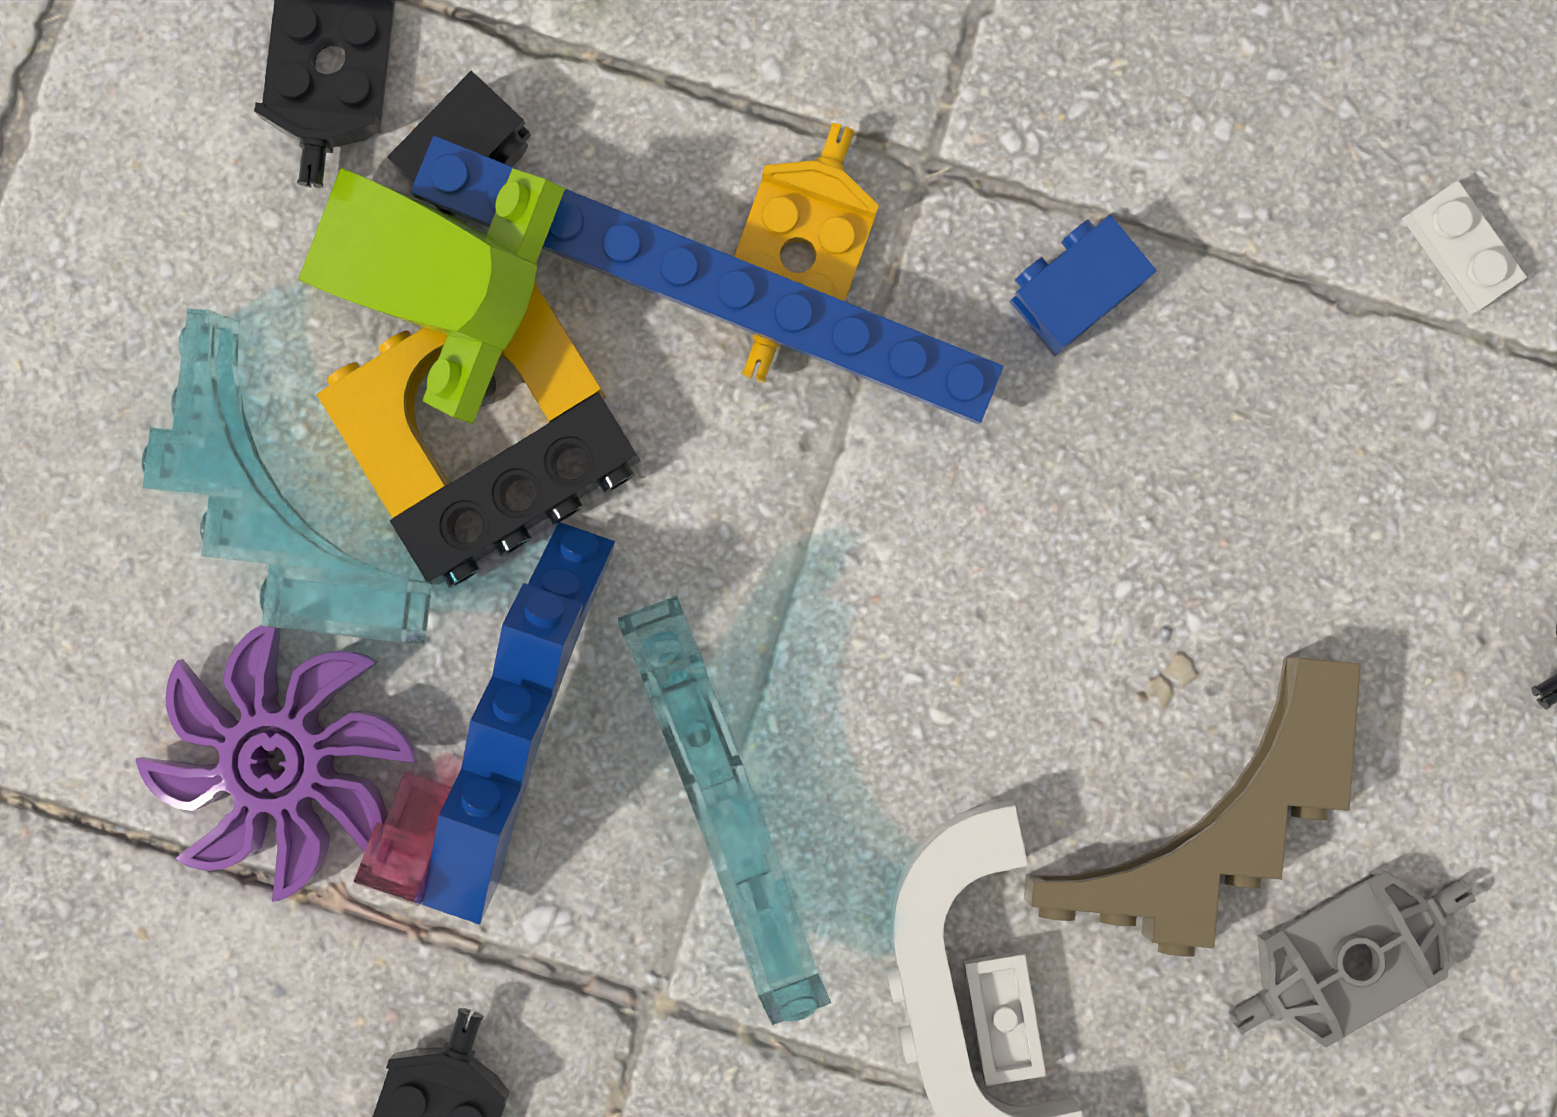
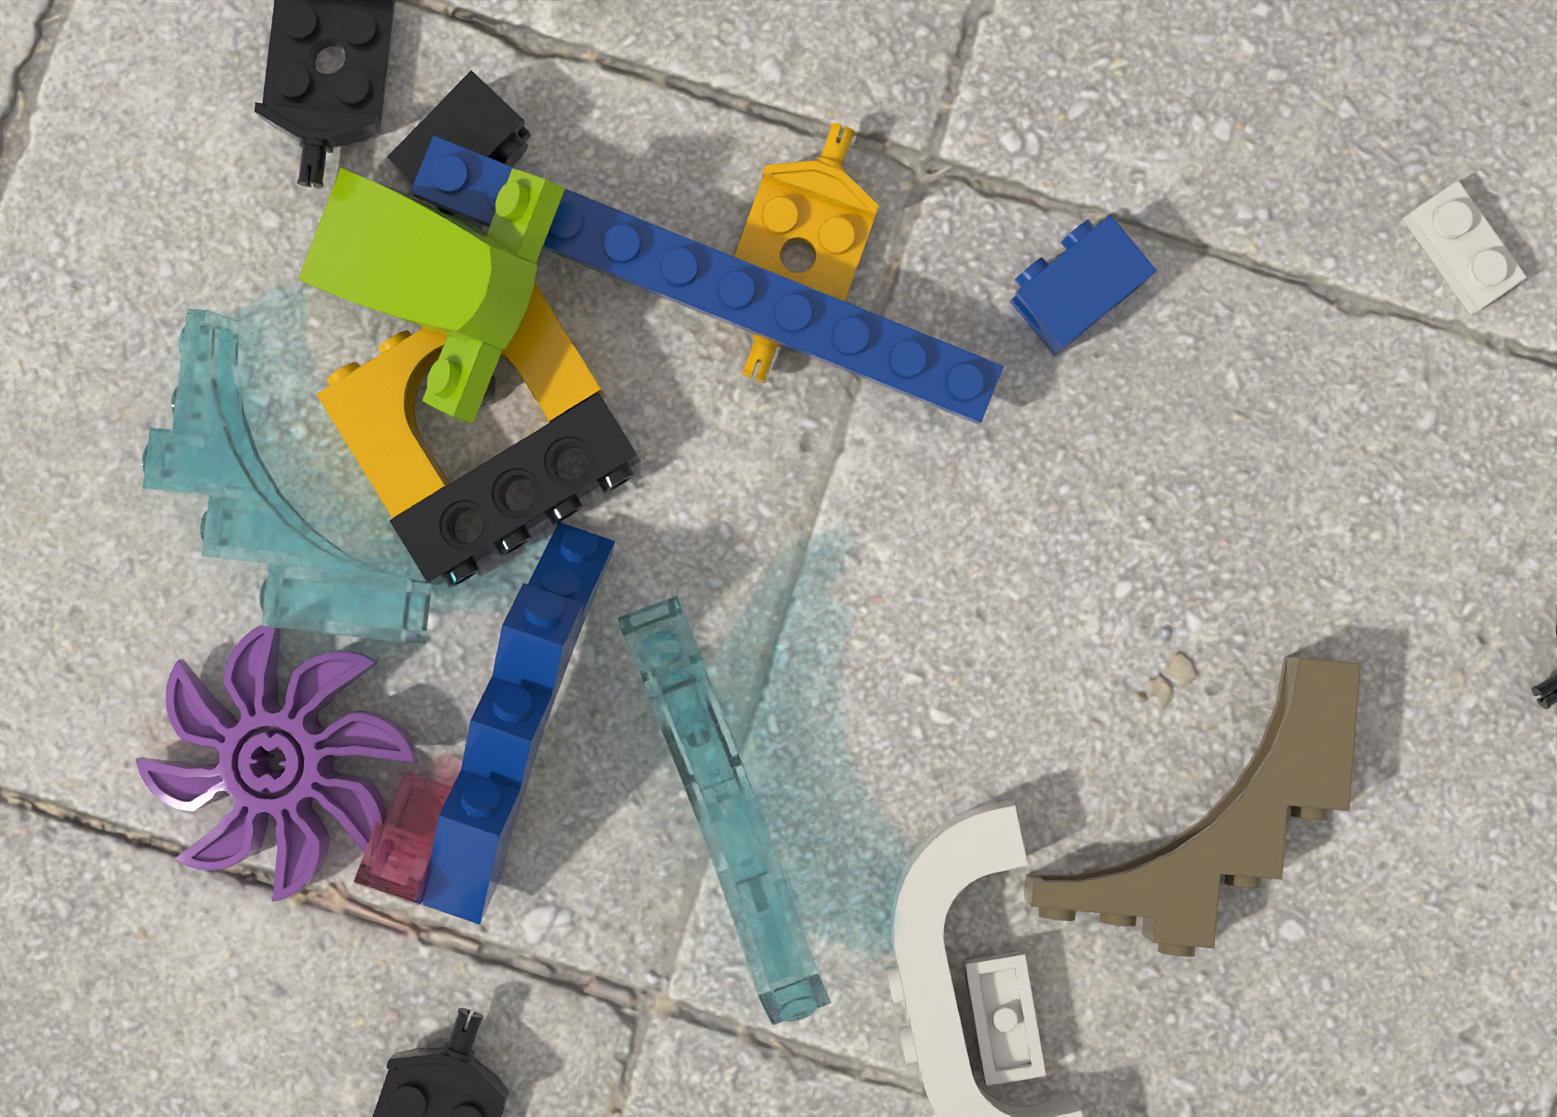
light grey plate [1228,868,1476,1047] -> none

